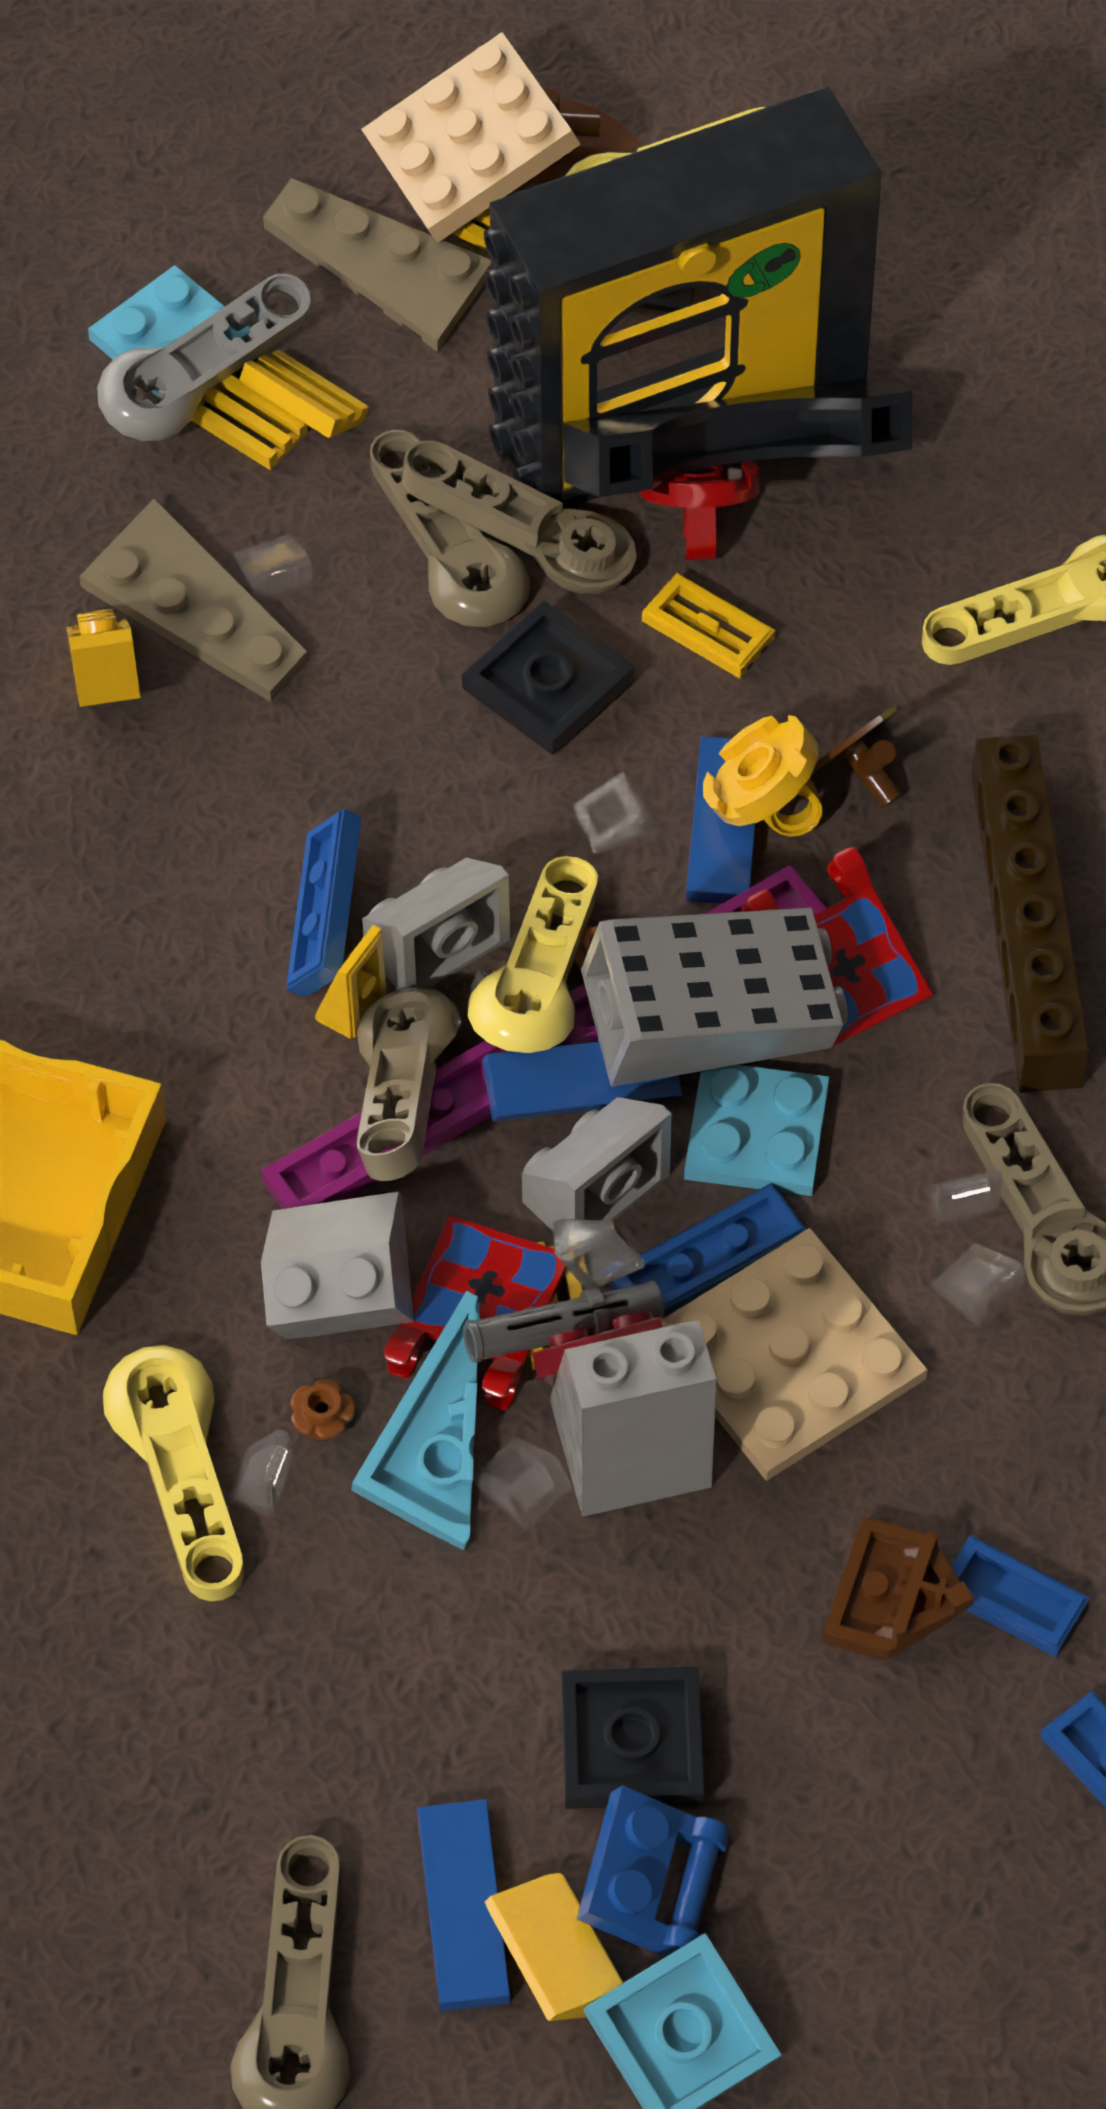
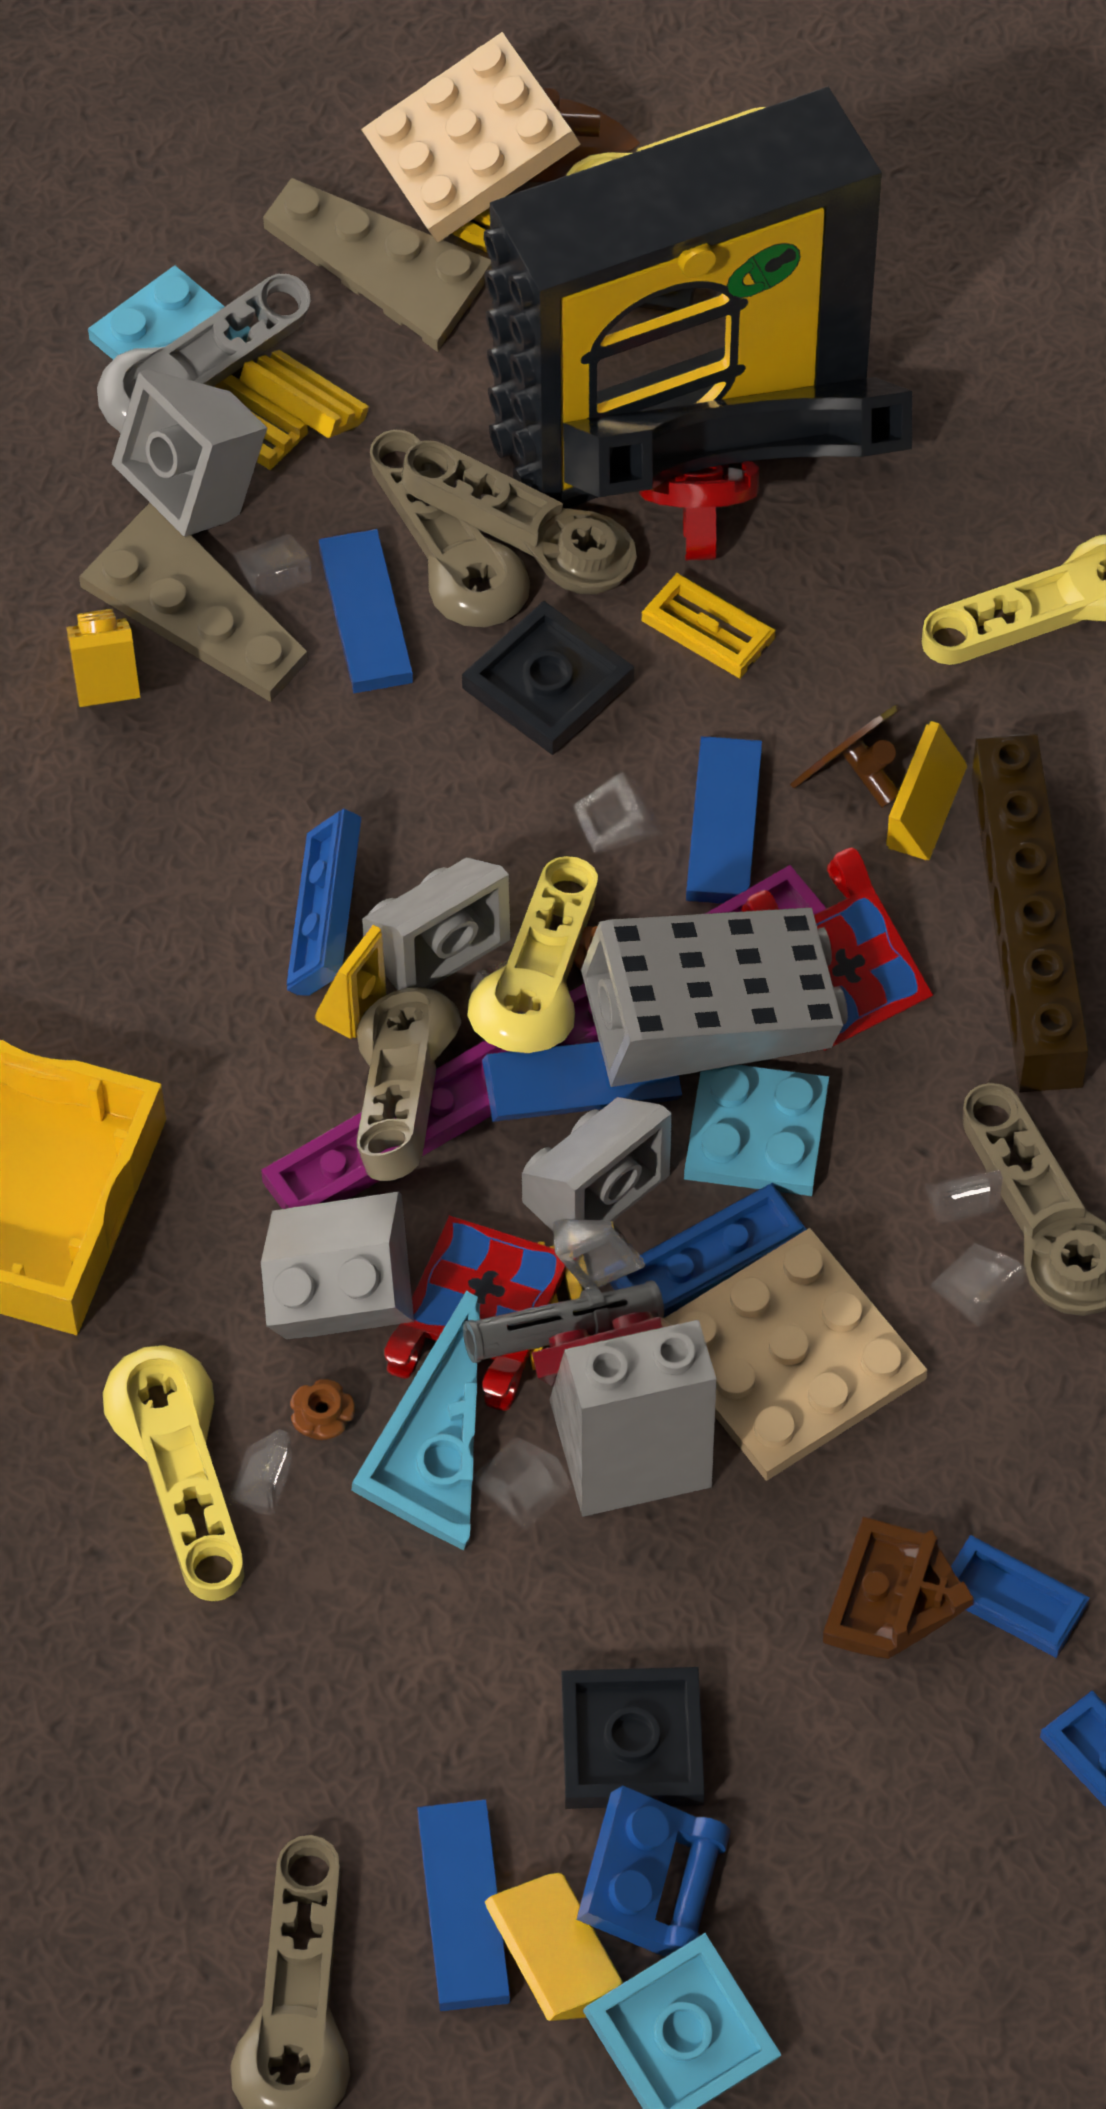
yellow tile [703,715,822,837] -> none
none -> light grey slope [112,369,267,537]
none -> blue tile [318,529,413,694]
none -> yellow slope [886,721,967,860]

